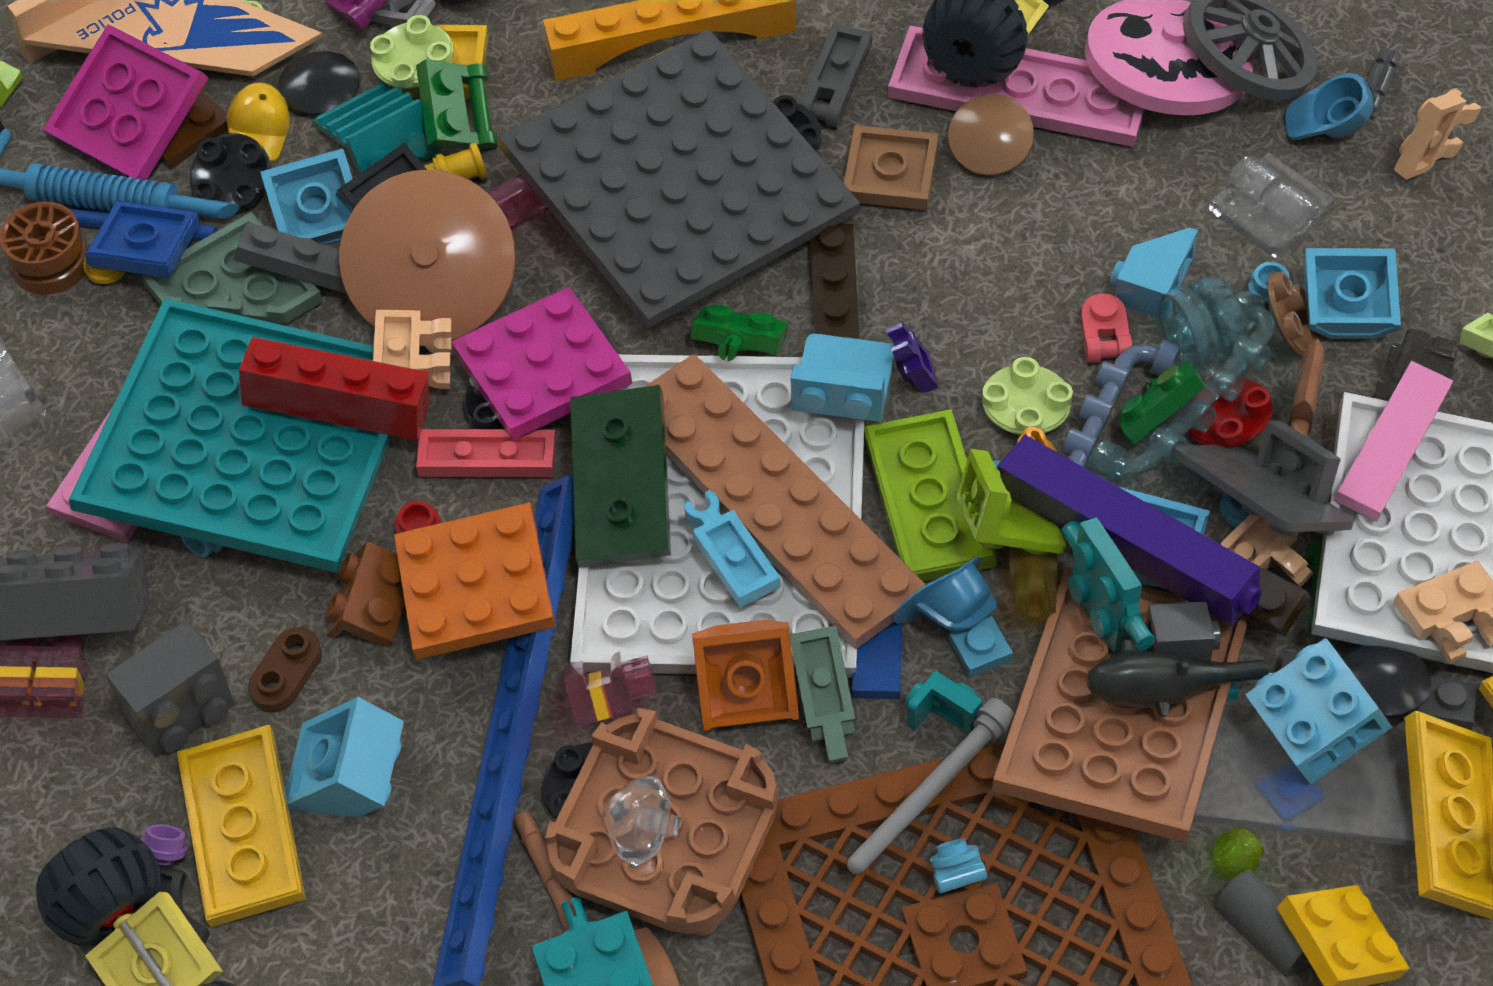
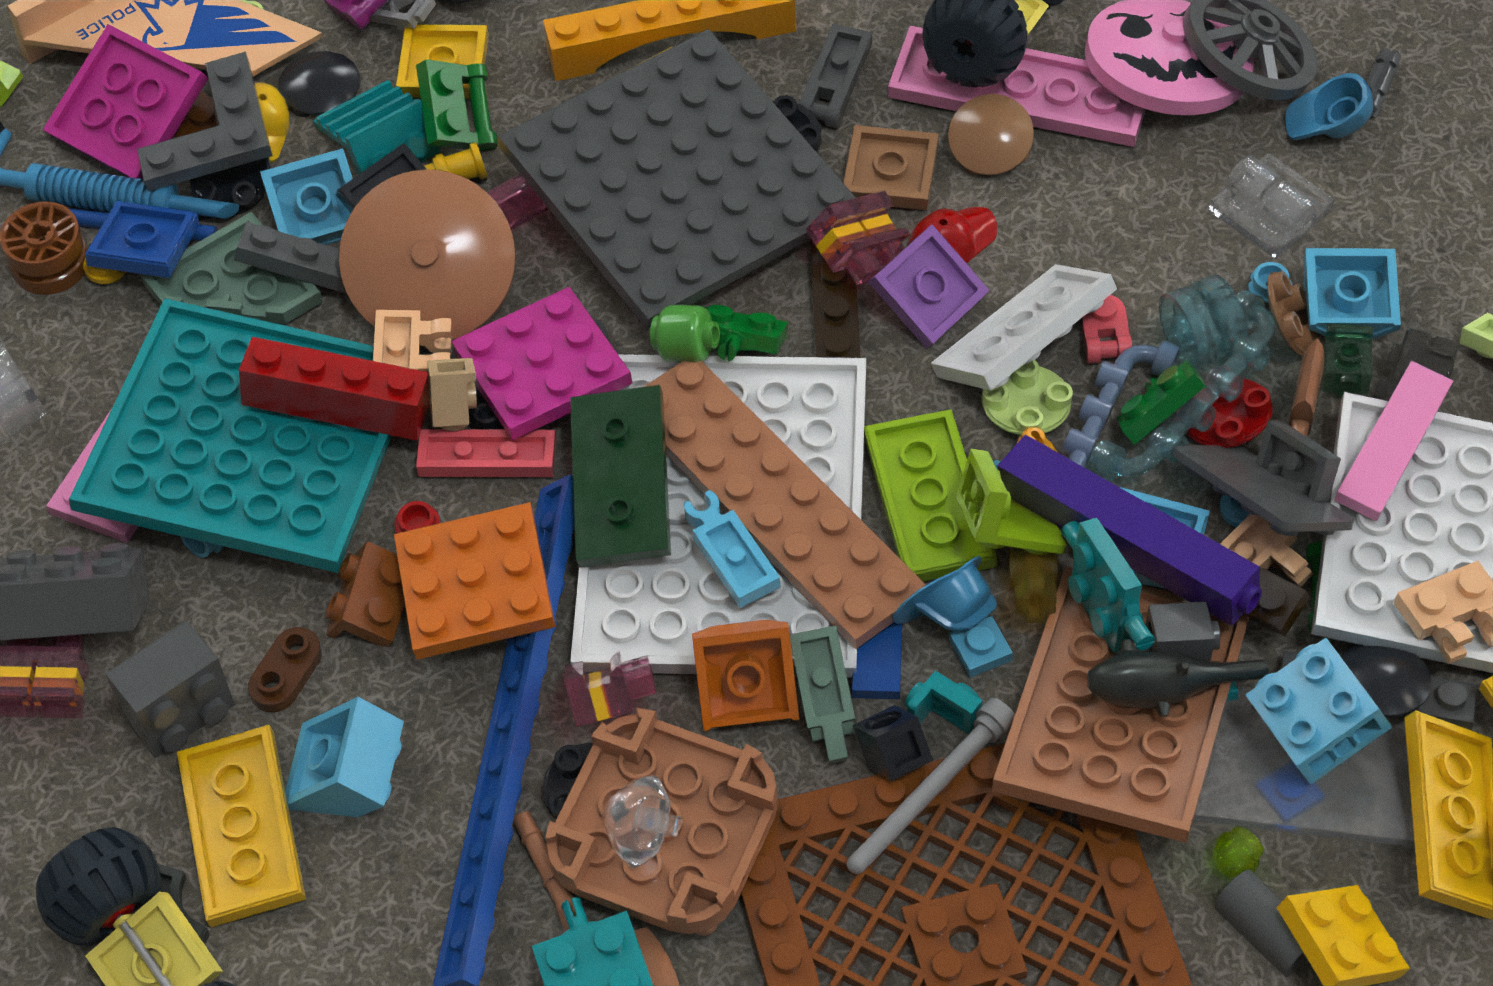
medium lavender plate [140,824,188,866] -> none
yellowish green dish [370,15,454,89] -> none
medium azure bracket [790,334,895,422] -> none
dark purple plate [885,322,939,393] -> none
medium azure plate [930,839,987,894] -> none
medium azure slope [1110,228,1198,320] -> none
light nougat plate [1394,88,1482,180] -> none
none -> dark grey plate [137,51,273,191]
none -> tan brick [427,358,477,431]
none -> bright green head [650,305,720,363]
none -> clear pink hips [805,190,910,286]
none -> black brick [852,705,933,781]
none -> medium lavender plate [868,225,990,348]
none -> red cap [907,207,997,264]
none -> white plate [931,264,1117,391]
none -> clear green brick [1322,324,1373,396]

